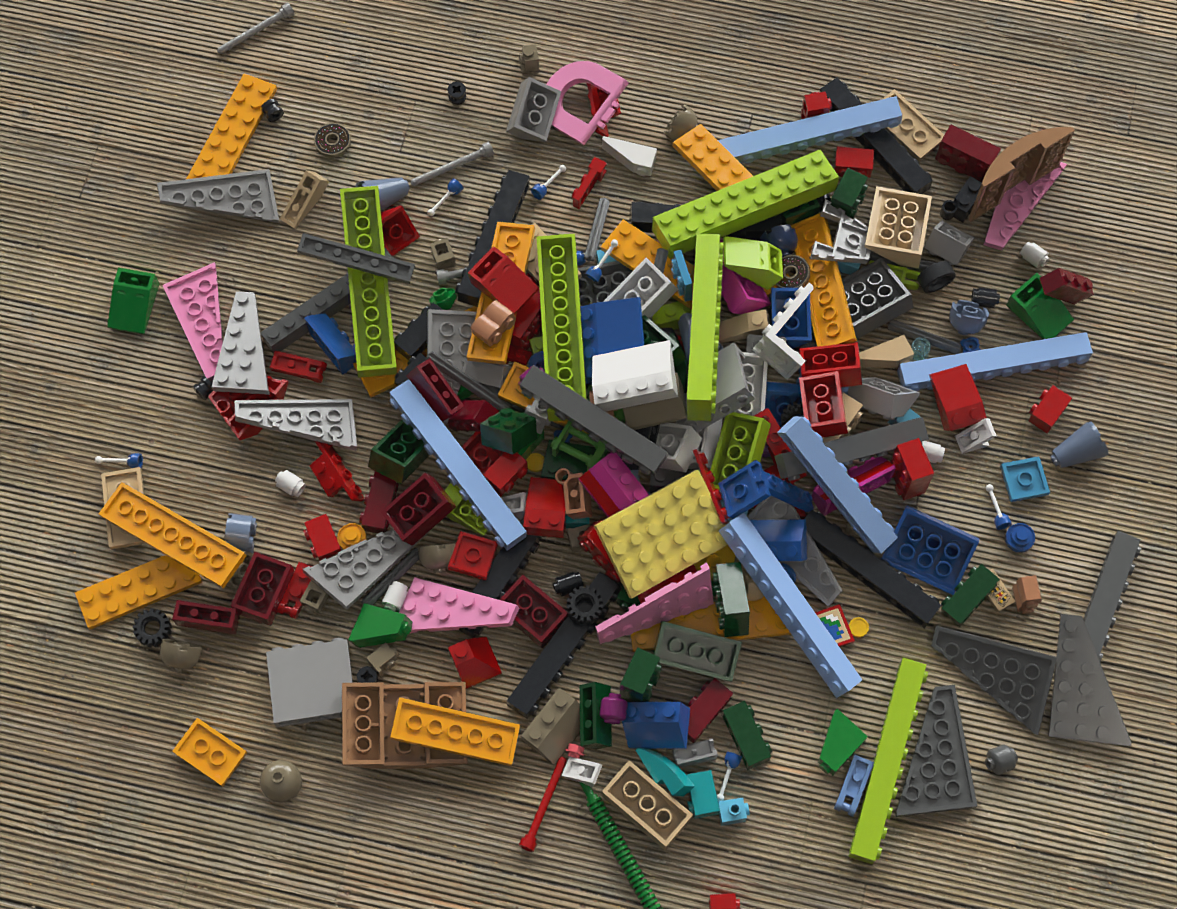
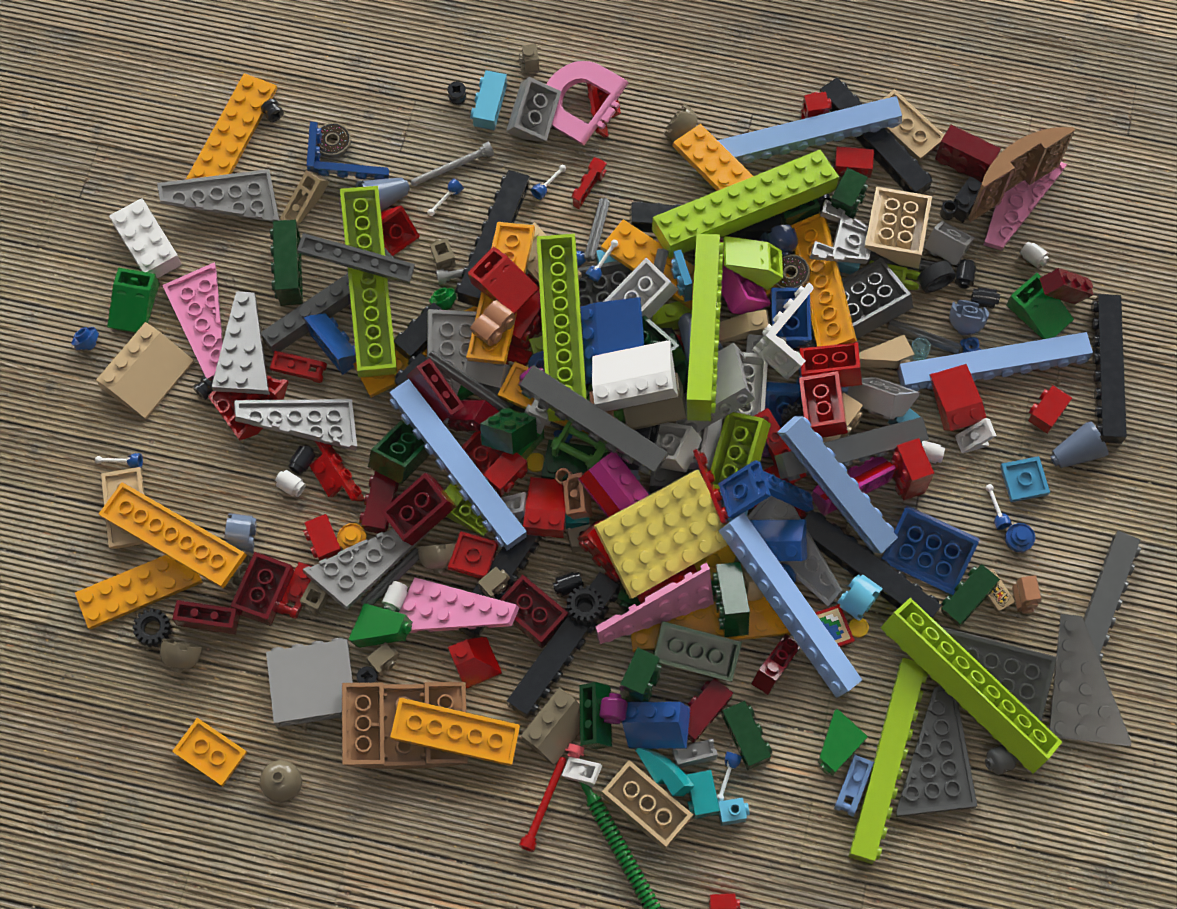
light grey piece [217,2,295,54] -> none
white slope [602,136,657,176] -> none
none -> blue plate [71,327,99,350]
none -> tan slope [96,322,195,419]
none -> white brick [109,198,182,278]
none -> dark green brick [270,219,303,306]
none -> black brick [288,445,316,475]
none -> blue bracket [306,122,389,180]
none -> medium azure brick [470,70,507,130]
none -> dark tan brick [478,567,510,599]
none -> dark red slope [751,634,801,695]
none -> medium azure brick [837,574,883,621]
none -> lime brick [880,598,1062,774]
none -> black brick [955,259,976,289]
none -> black brick [1091,294,1127,444]

